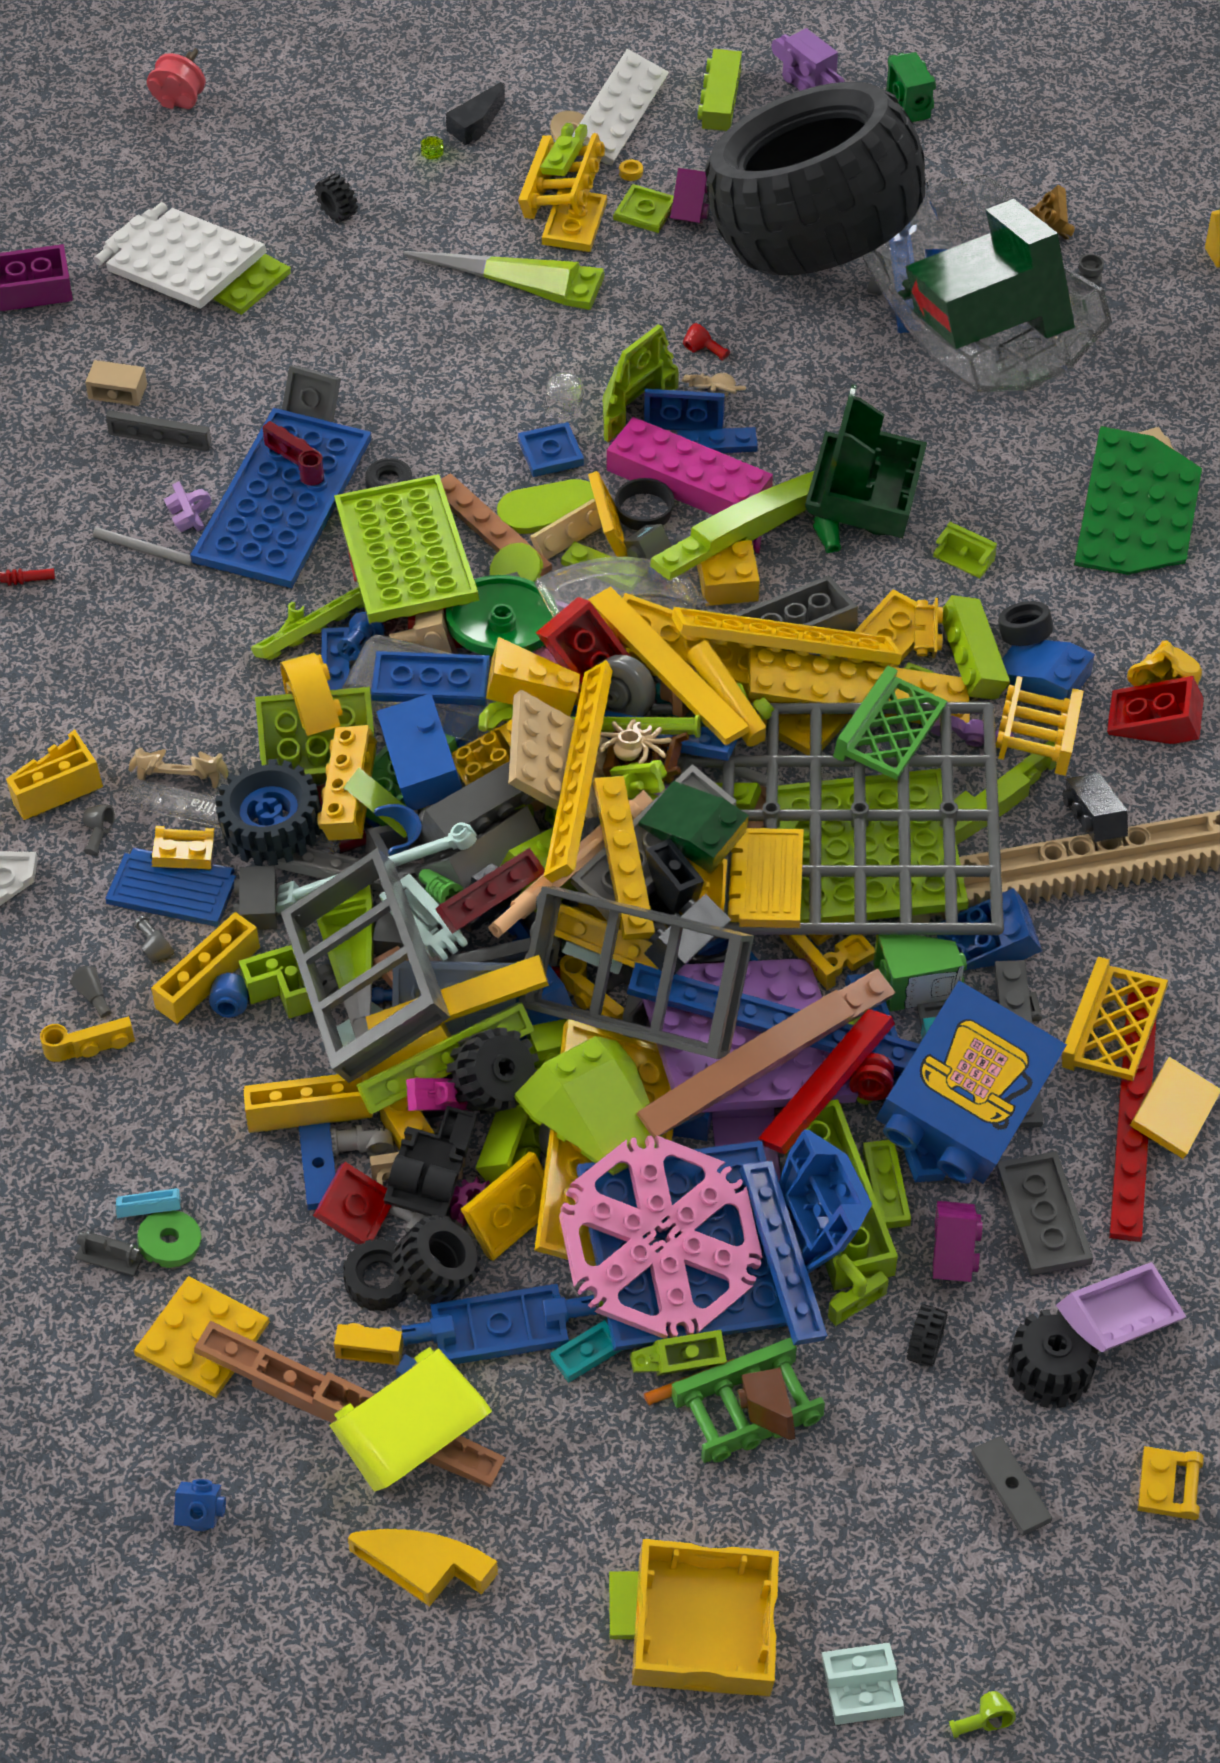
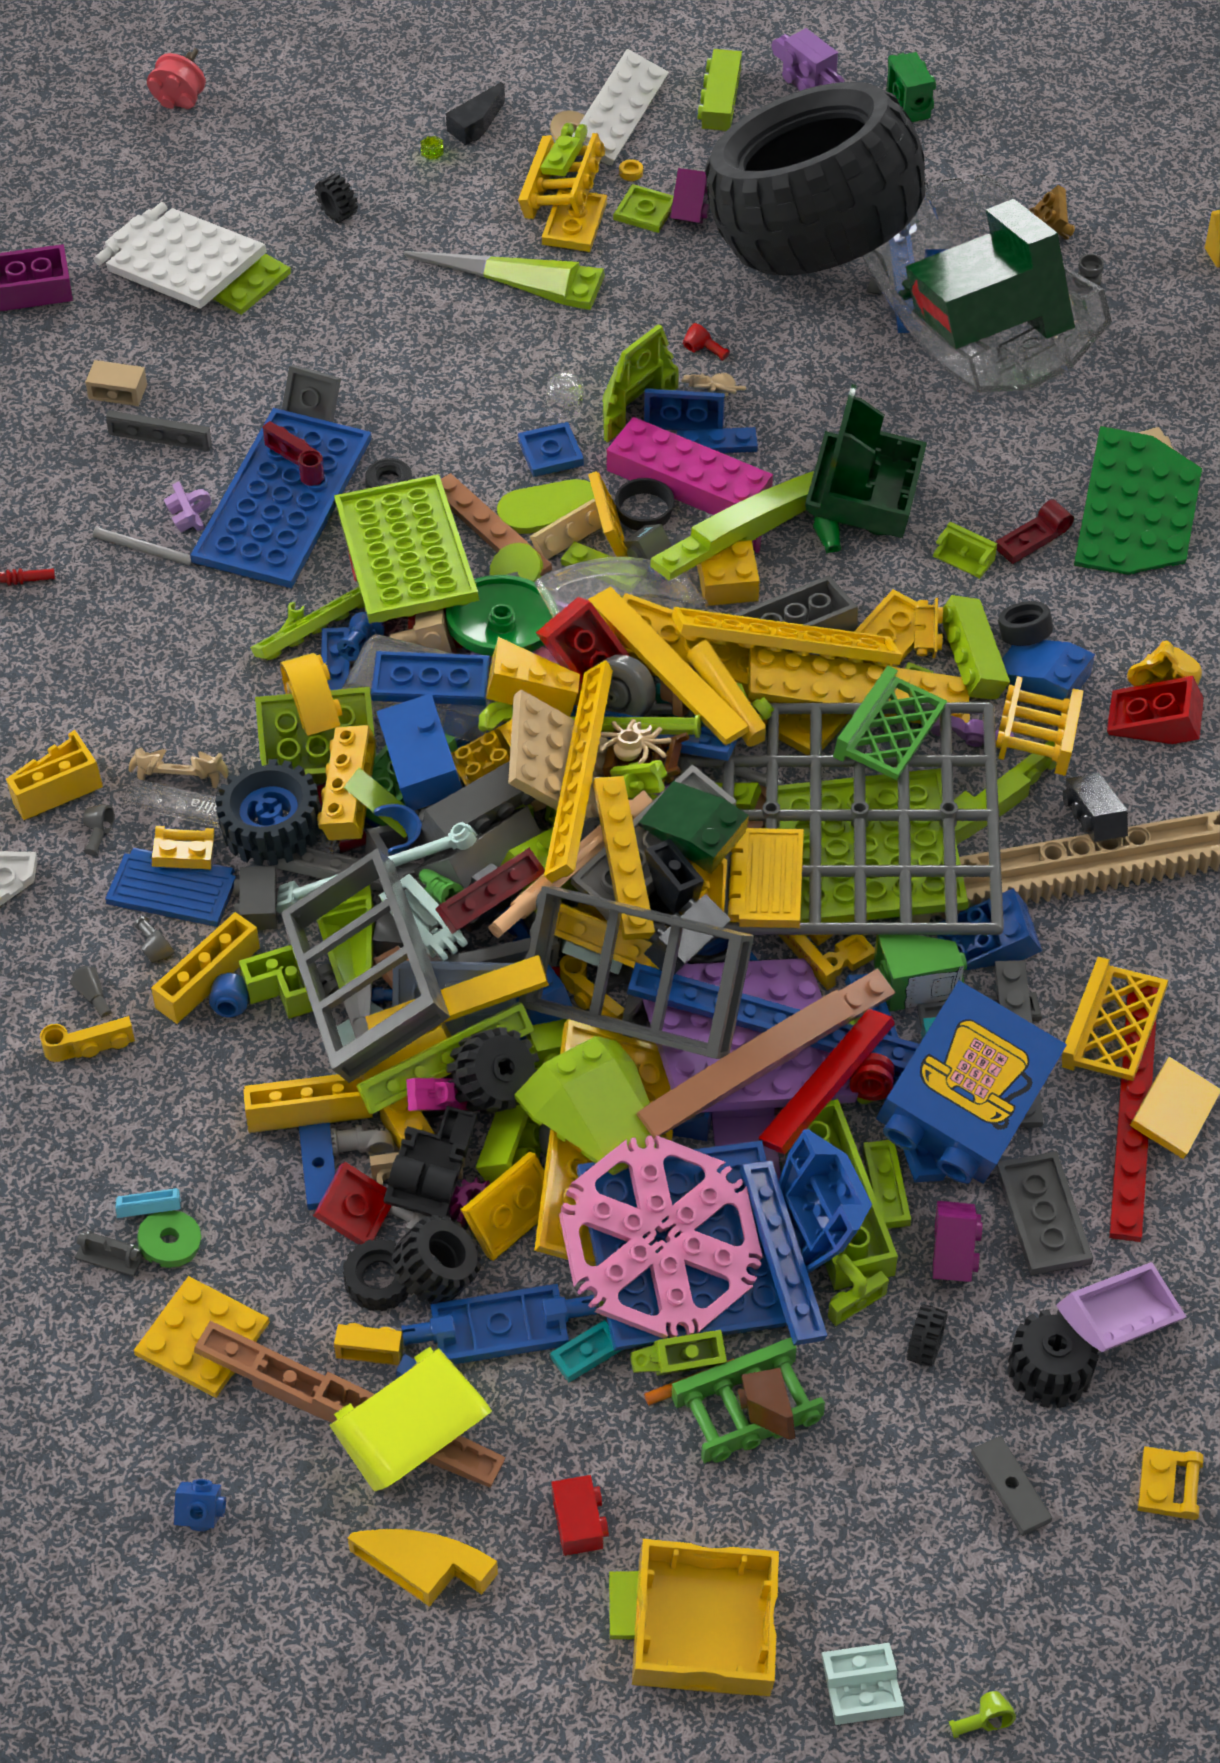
none -> red brick [551,1475,609,1556]
none -> dark red plate [995,499,1074,564]

